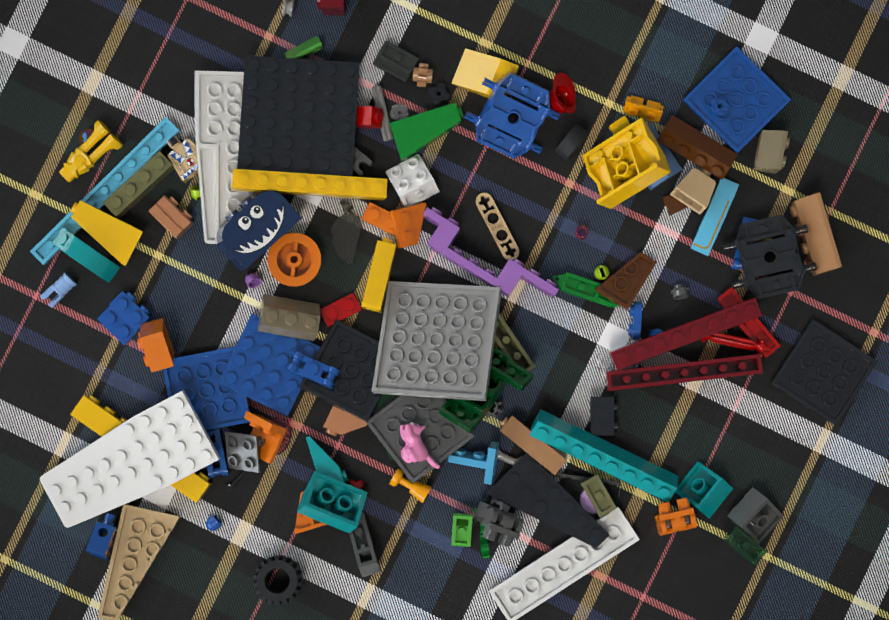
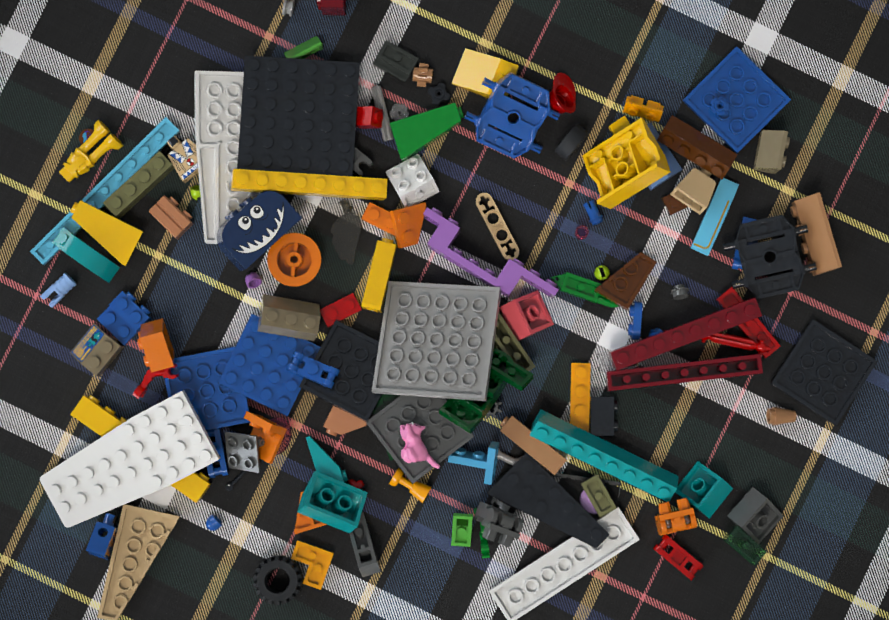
none -> dark tan slope [70,323,124,377]
none -> red piece [132,363,179,399]
none -> light orange plate [291,540,334,590]
none -> coral slope [499,290,554,341]
none -> light orange plate [570,363,591,432]
none -> blue pin [583,200,603,226]
none -> red plate [653,535,703,581]
none -> medium nougat cone [766,407,796,426]

